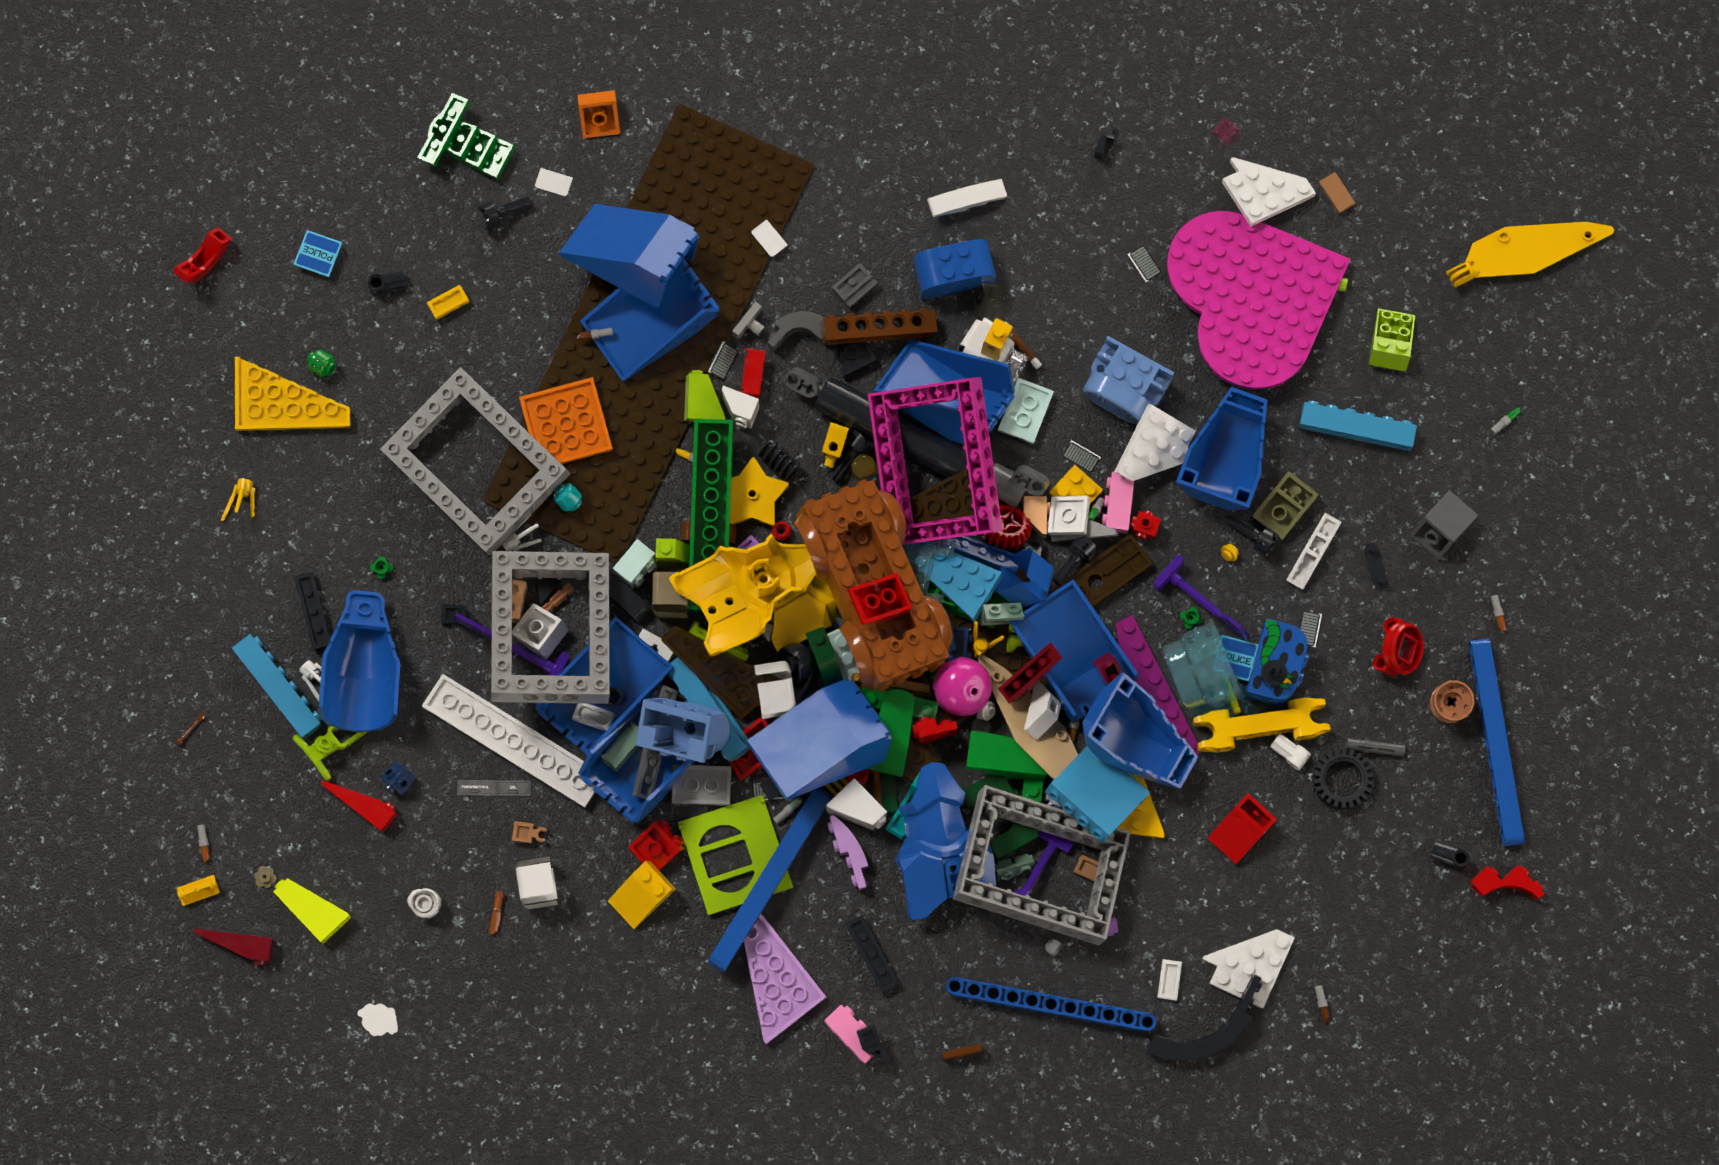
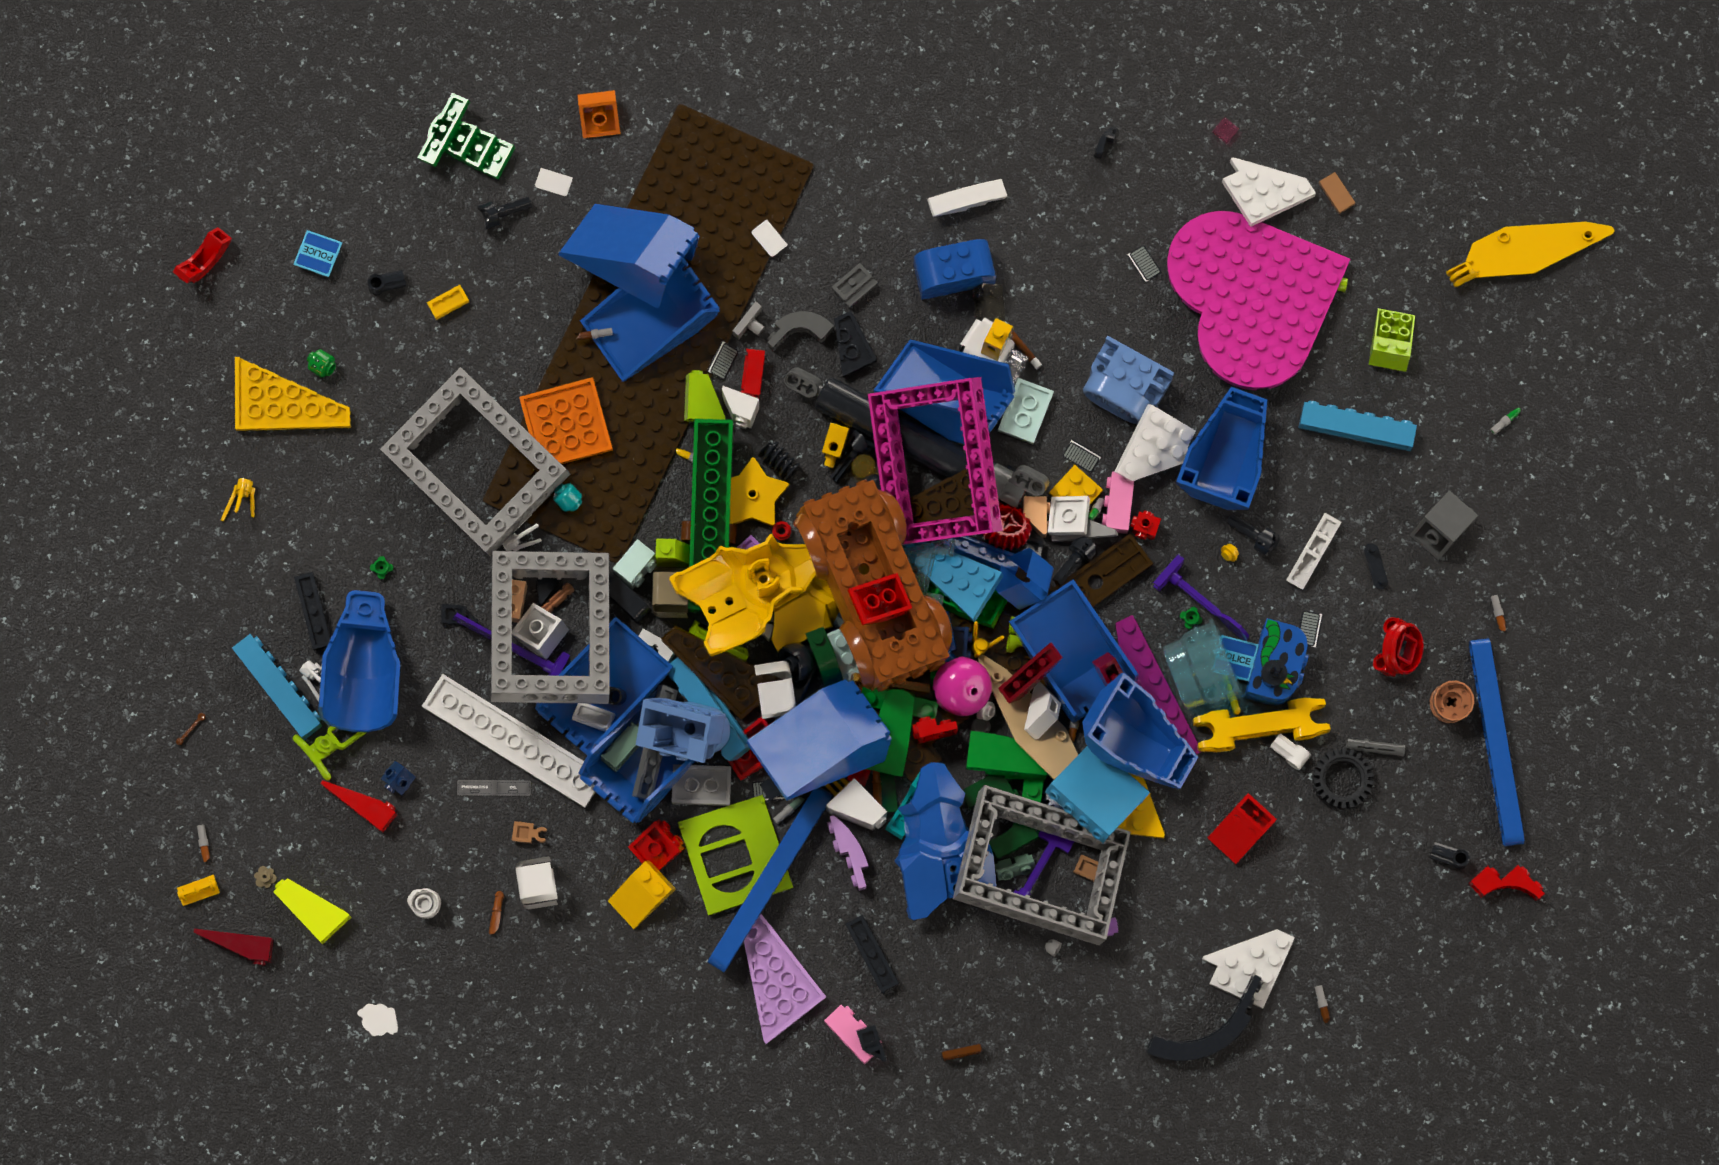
reddish brown brick [820,308,938,345] -> none
blue beam [946,977,1156,1032] -> none
sand green bracket [980,603,1024,626] -> none
white tile [1157,959,1182,1001] -> none
olive slope [1253,471,1319,540] -> none

